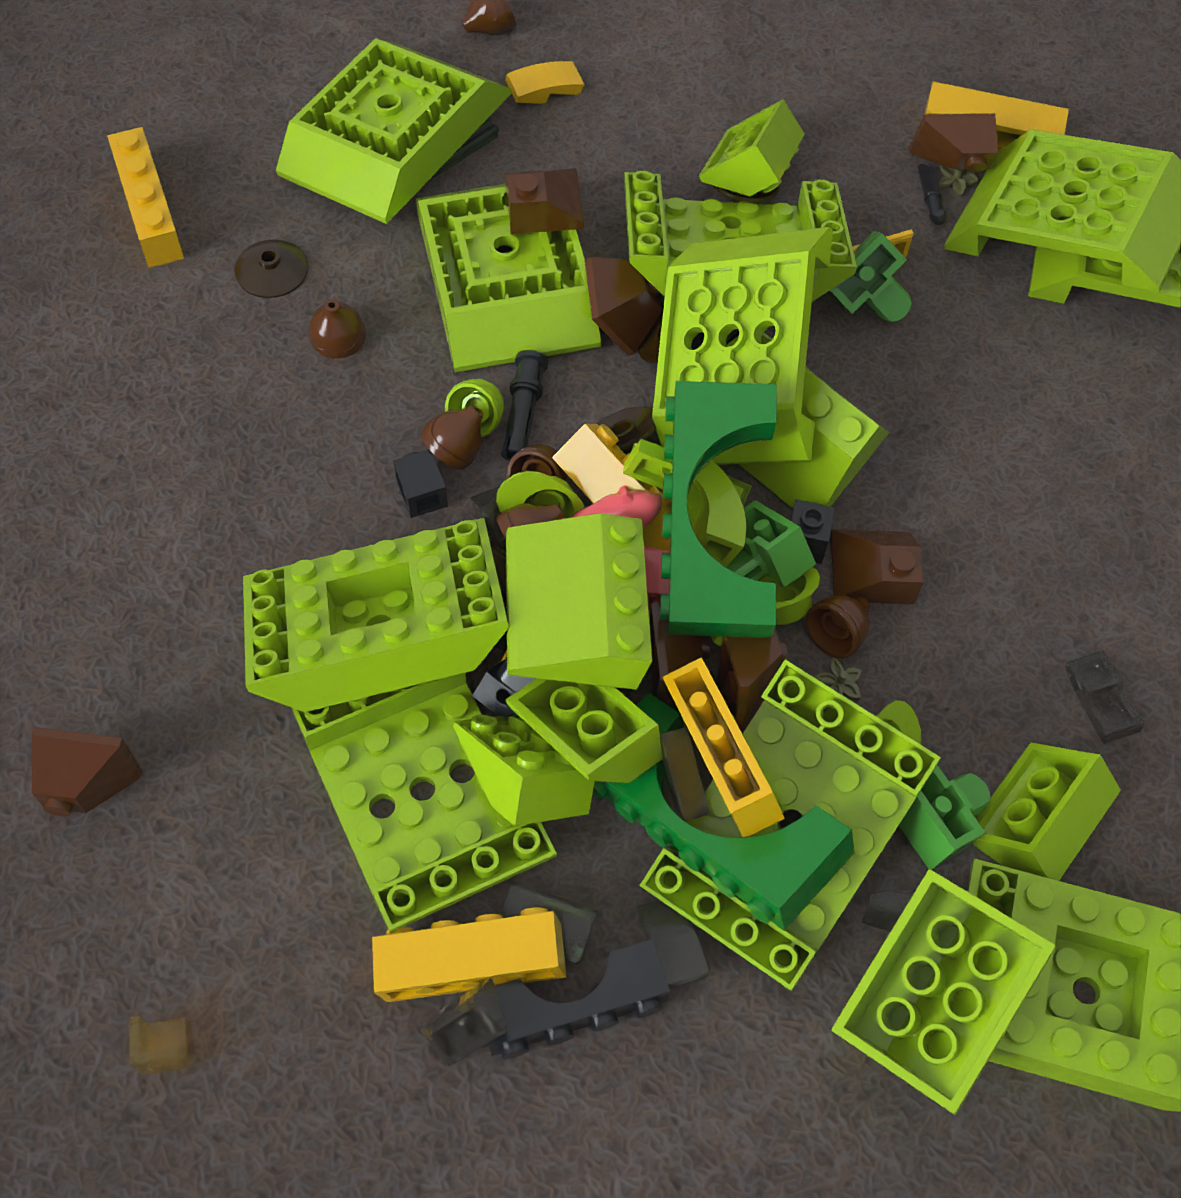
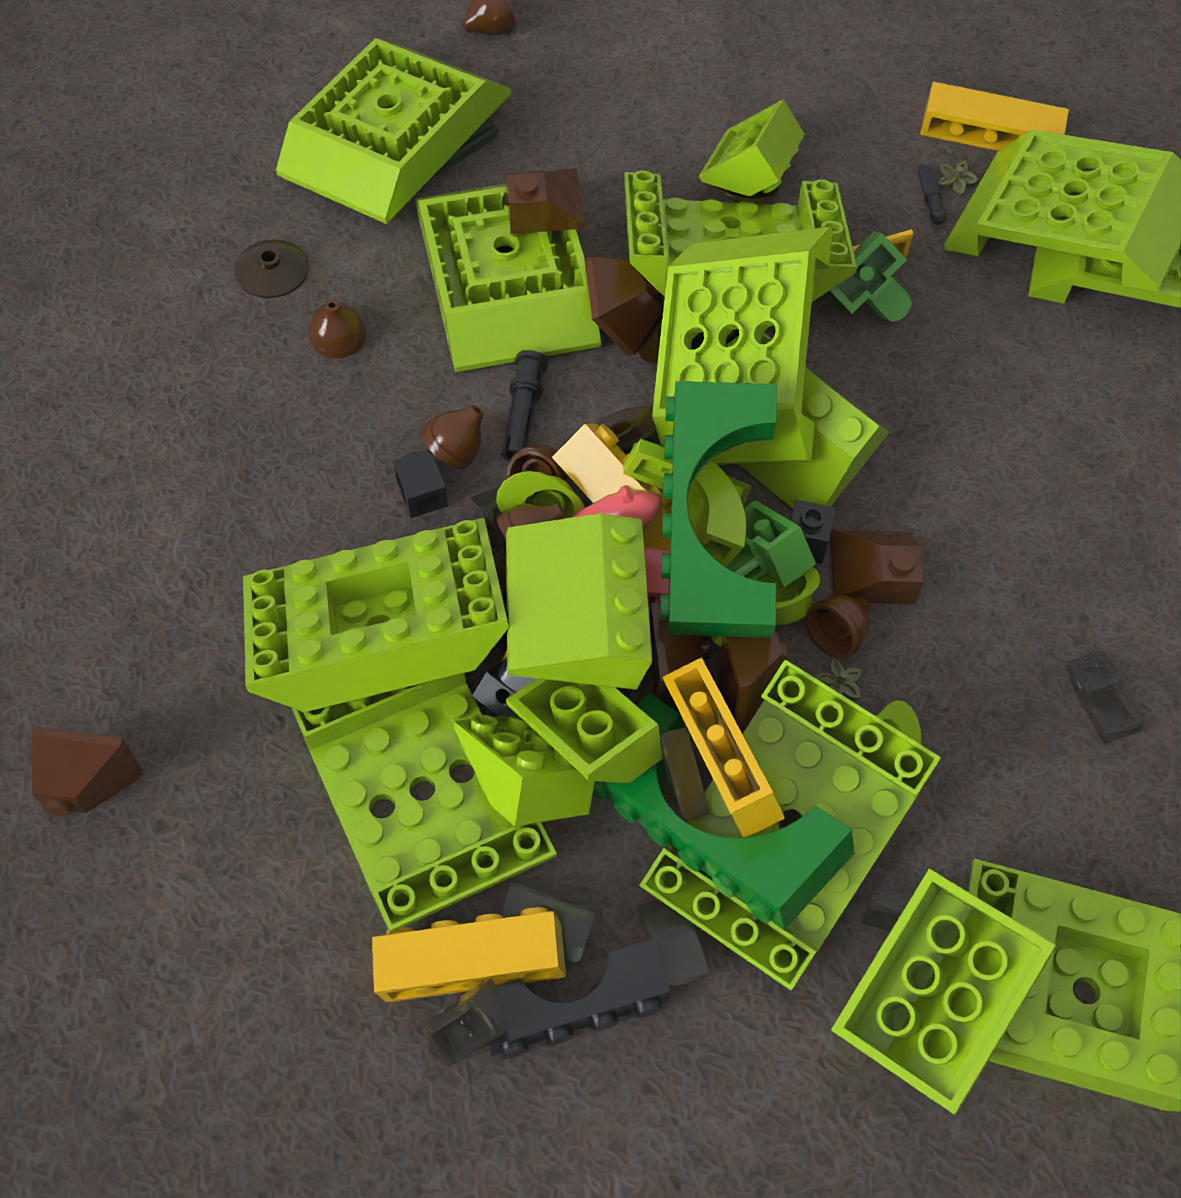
yellow brick [107,127,184,268] -> none
clear yellow panel [129,1015,190,1075] -> none
lime helmet [445,379,505,437] -> none
yellow slope [505,61,584,104] -> none
bright green brick [899,765,991,870] -> none
reddish brown slope [909,113,998,173] -> none
lime slope [973,742,1121,881] -> none

